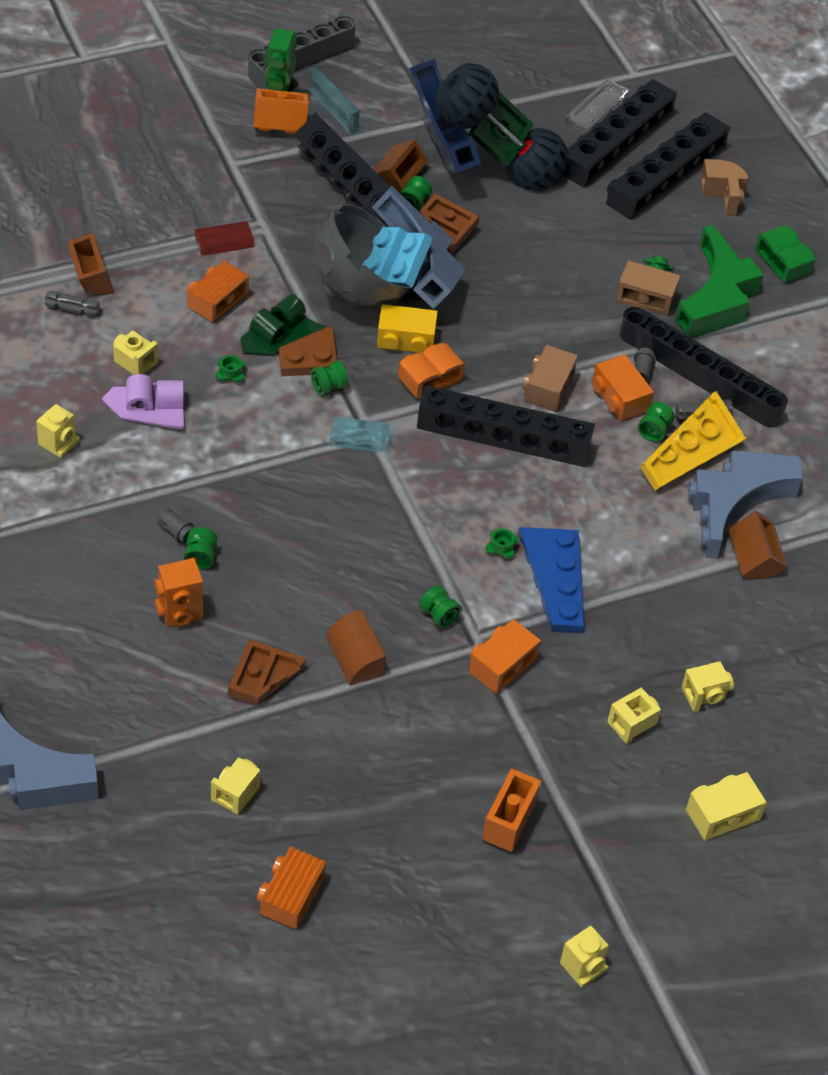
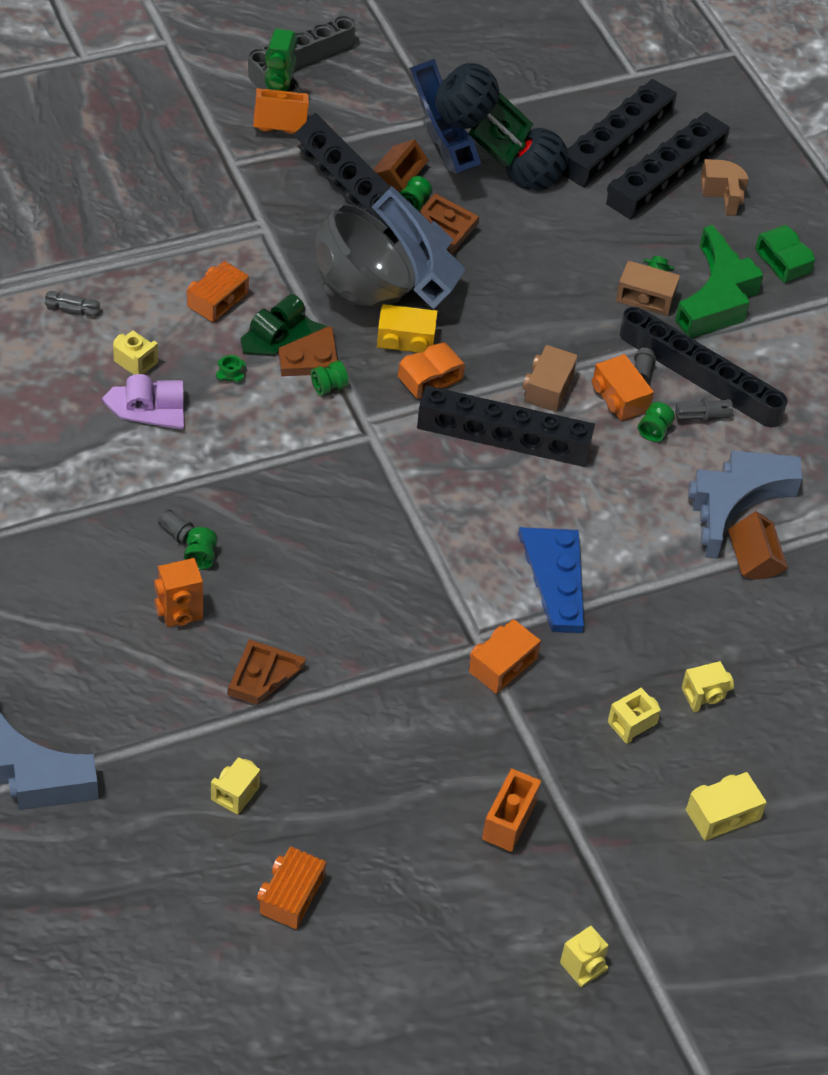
light yellow brick [36,404,80,458] -> none
dark orange brick [67,233,114,295] -> none
clear red tile [195,221,254,256] -> none
clear light blue tile [308,67,360,134] -> none
dark orange brick [326,609,386,686] -> none
clear light blue tile [329,417,391,453] -> none
medium azure plate [362,227,433,288] -> none
green wheel [419,585,462,628] -> none
green plate [485,528,519,559] -> none
clear tile [564,79,628,134] -> none
yellow wing [640,391,746,491] -> none

